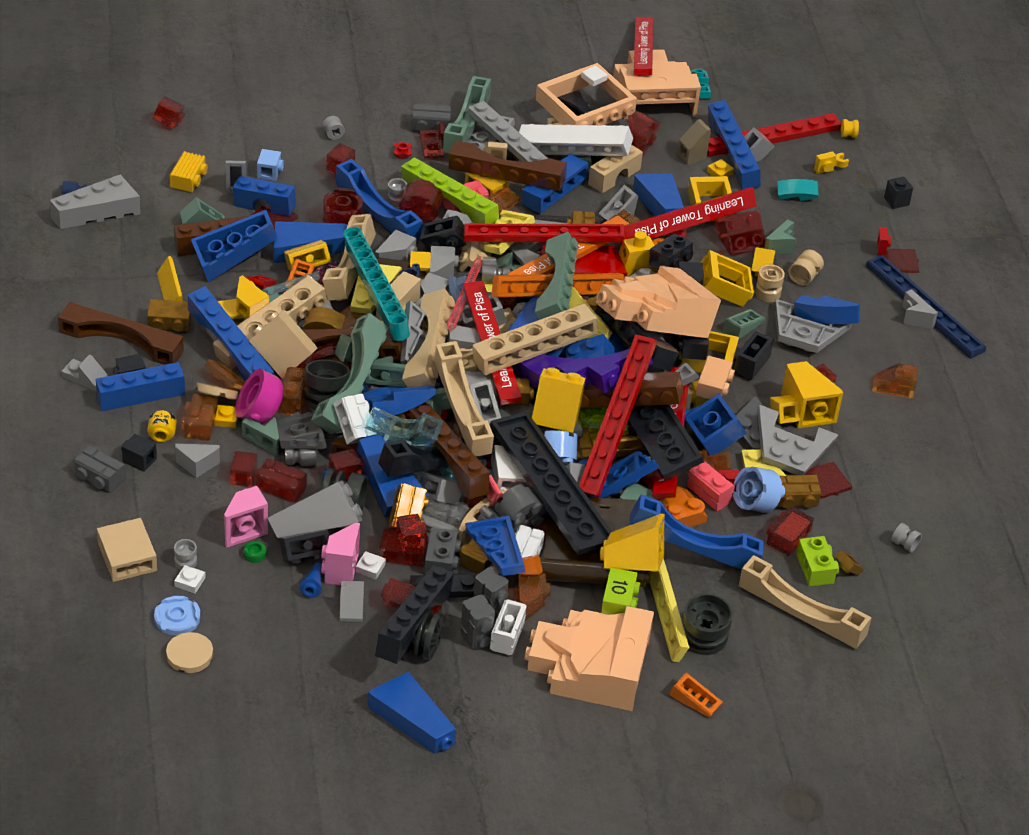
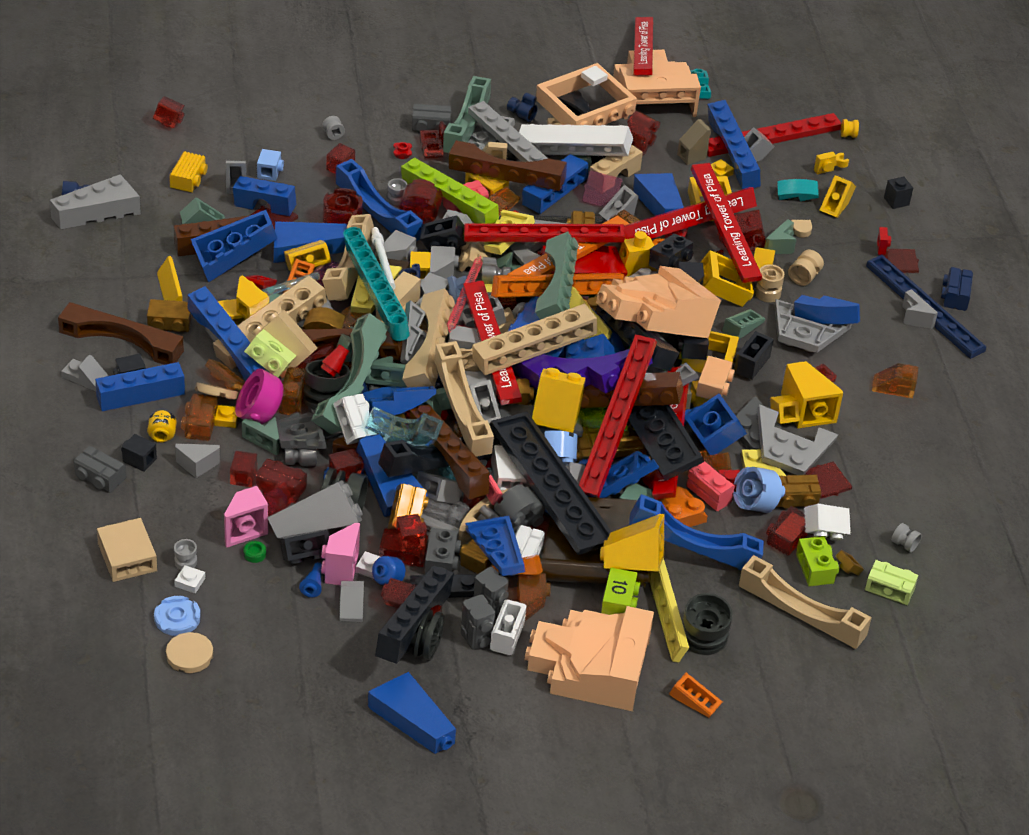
none -> yellowish green brick [244,329,296,377]
none -> clear red brick [262,481,294,516]
none -> red cone [320,344,350,377]
none -> white bar [371,227,396,290]
none -> blue head [372,556,406,586]
none -> dark blue piece [507,93,538,122]
none -> clear pink piece [582,170,623,207]
none -> red tile [691,163,762,283]
none -> tan tile [791,220,812,238]
none -> white brick [804,504,850,541]
none -> yellow slope [820,175,856,218]
none -> yellowish green brick [865,560,918,606]
none -> dark blue brick [941,267,973,311]

